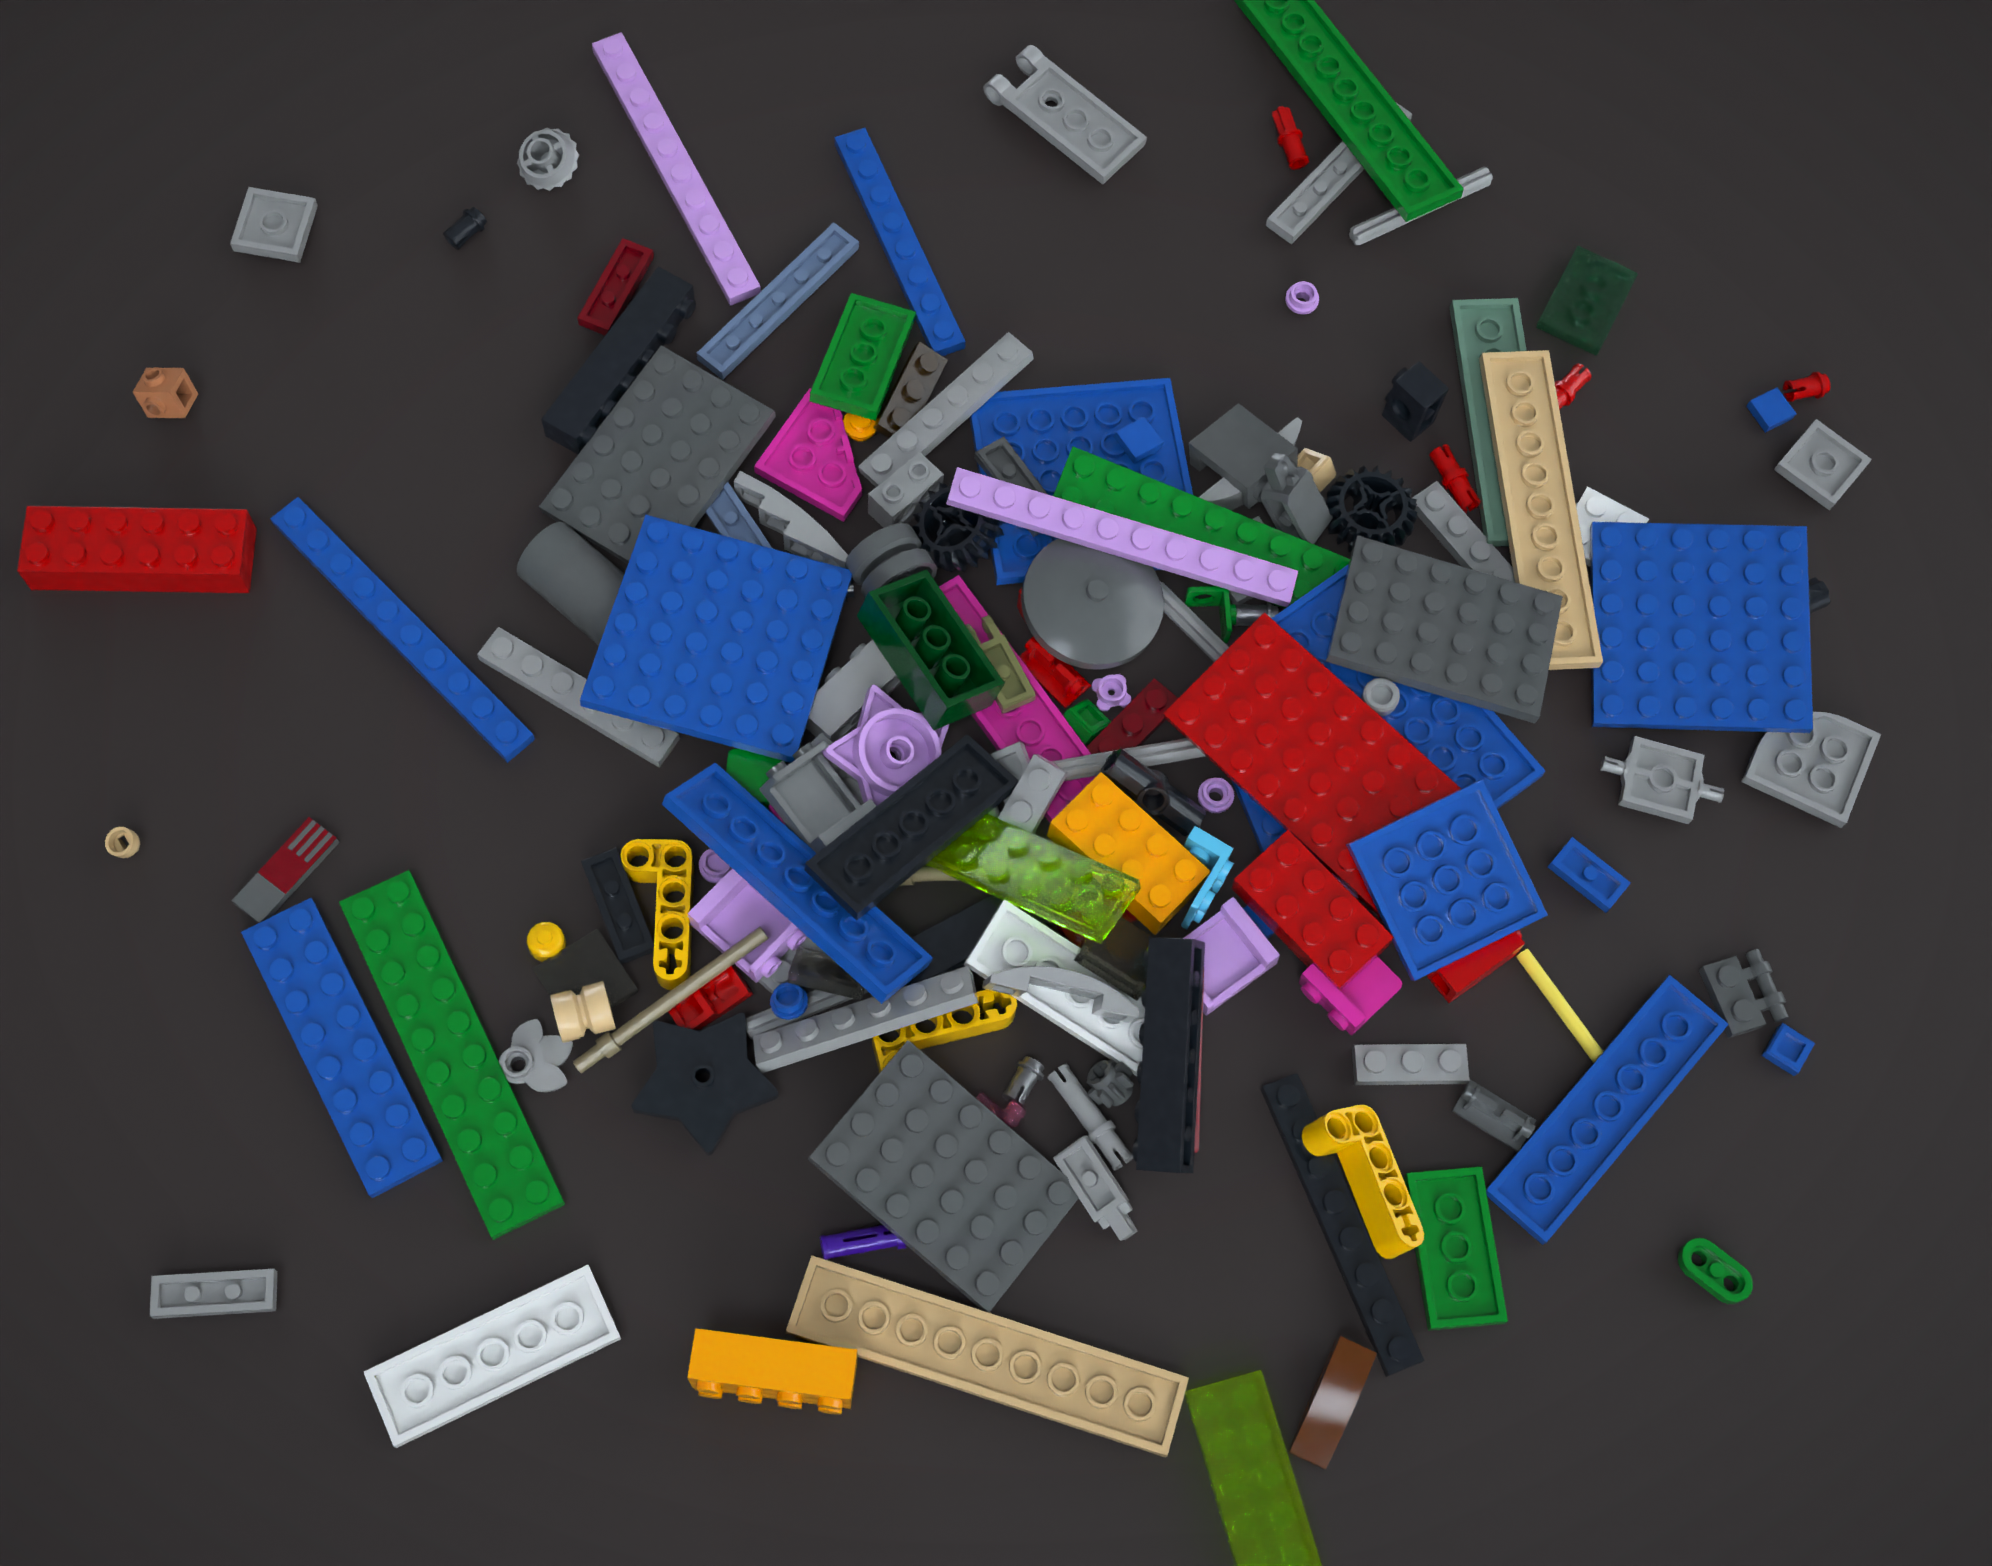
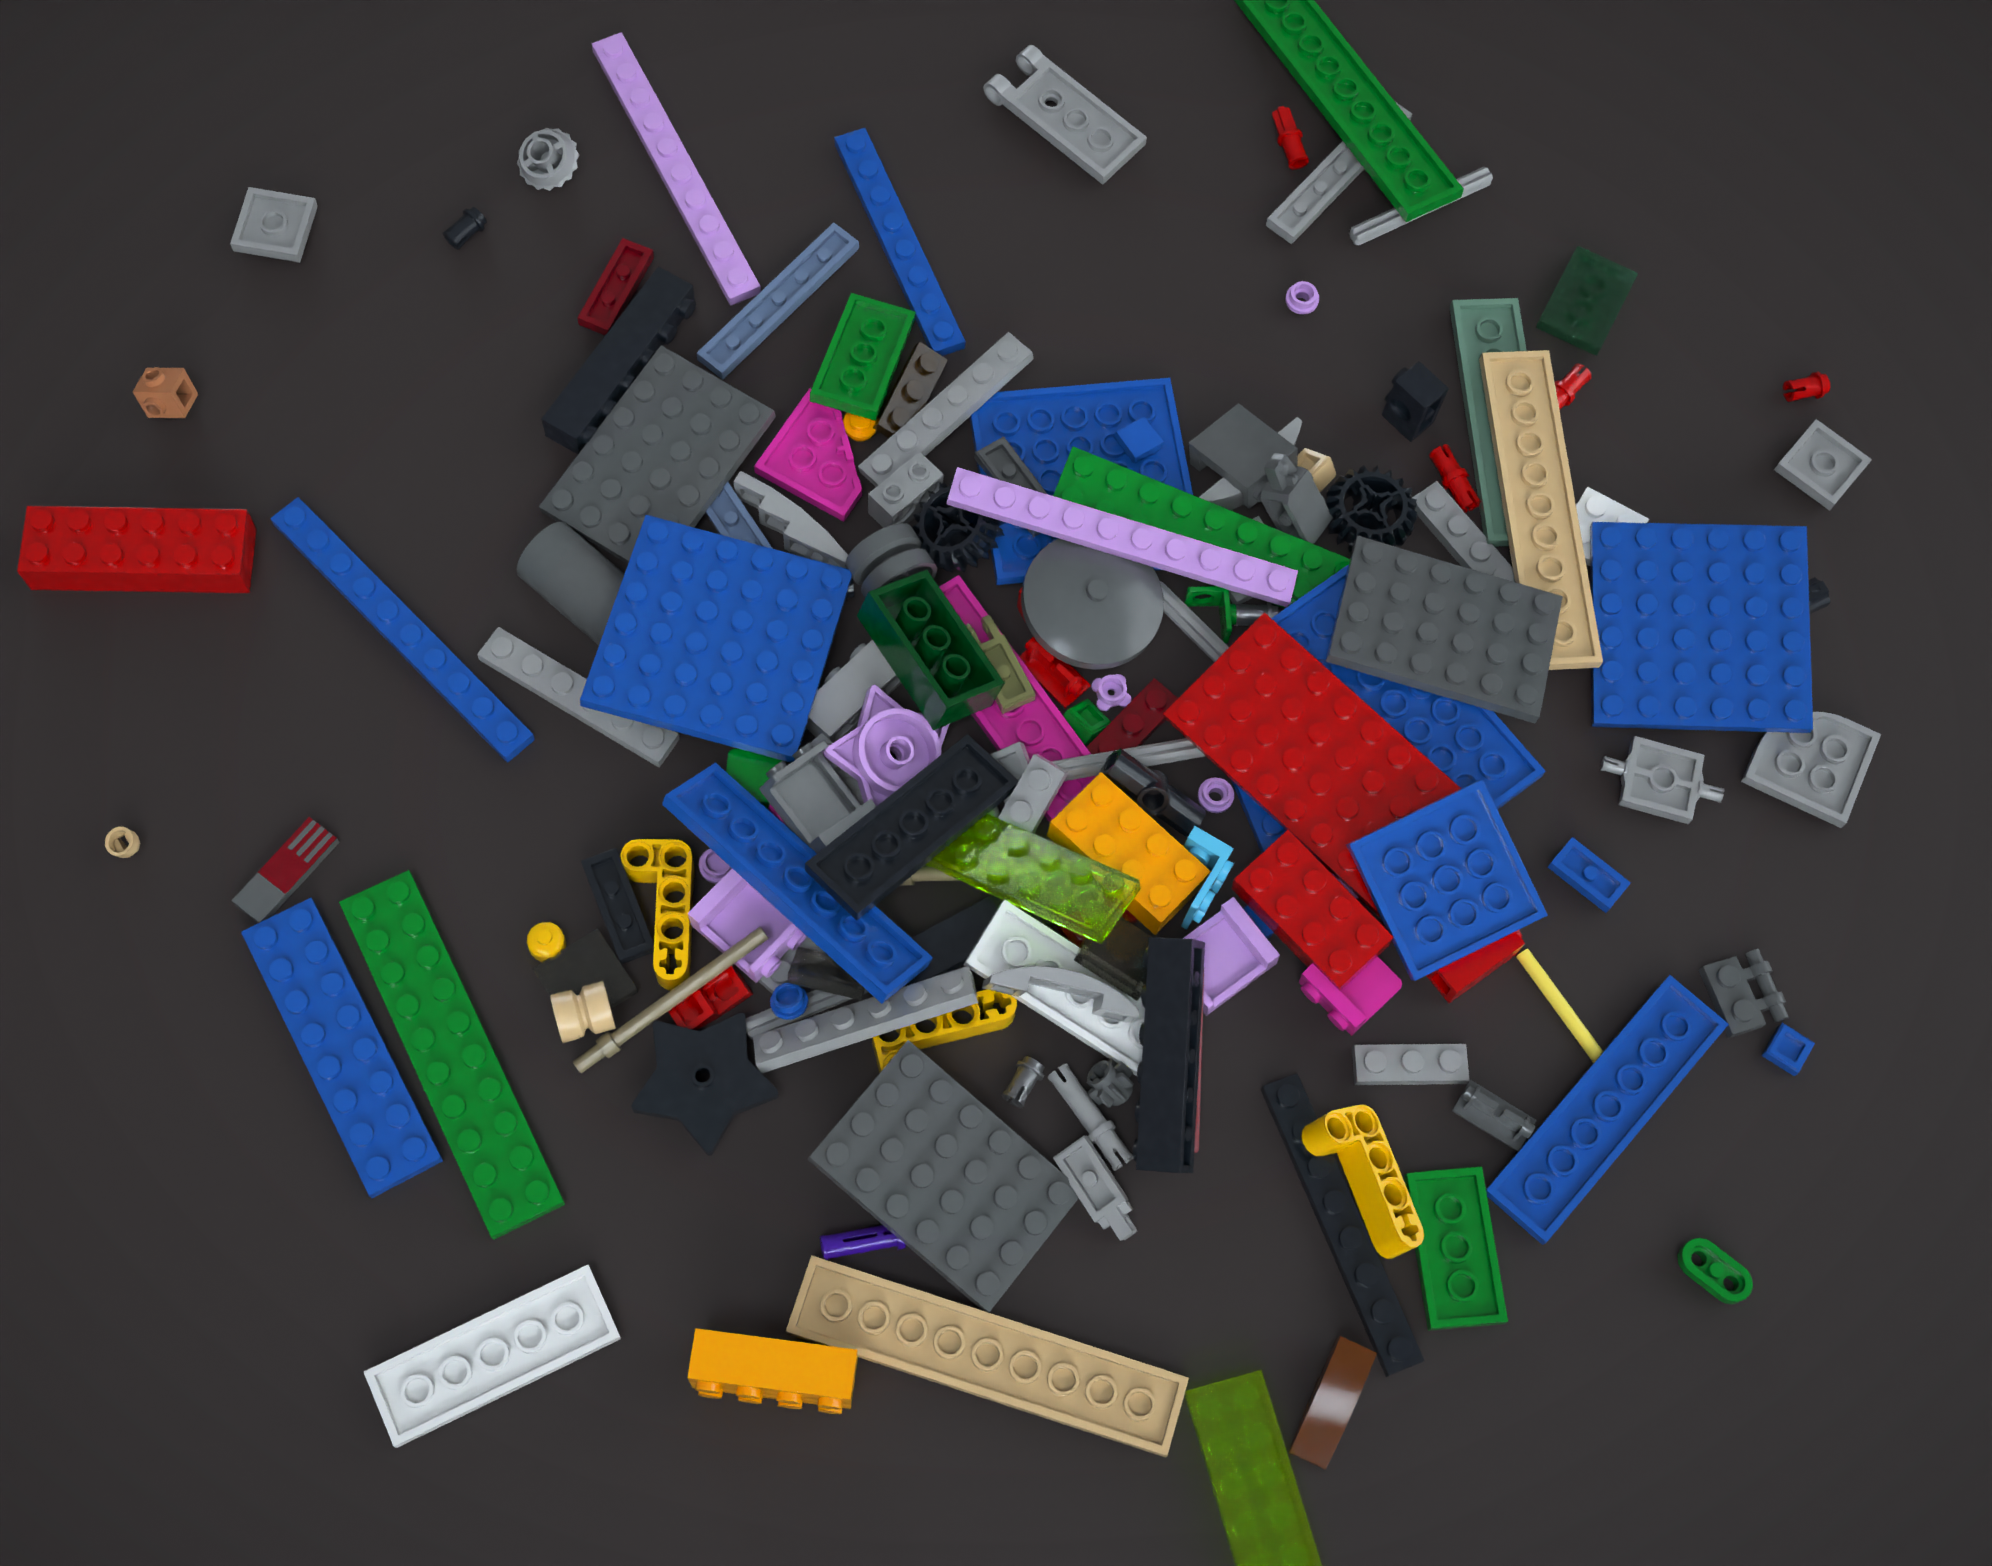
light grey plate [150,1269,277,1319] -> none
light grey plate [499,1019,573,1092] -> none
clear pink arm [976,1091,1026,1128] -> none
light grey tile [1362,678,1400,716] -> none
blue tile [1746,387,1797,433] -> none

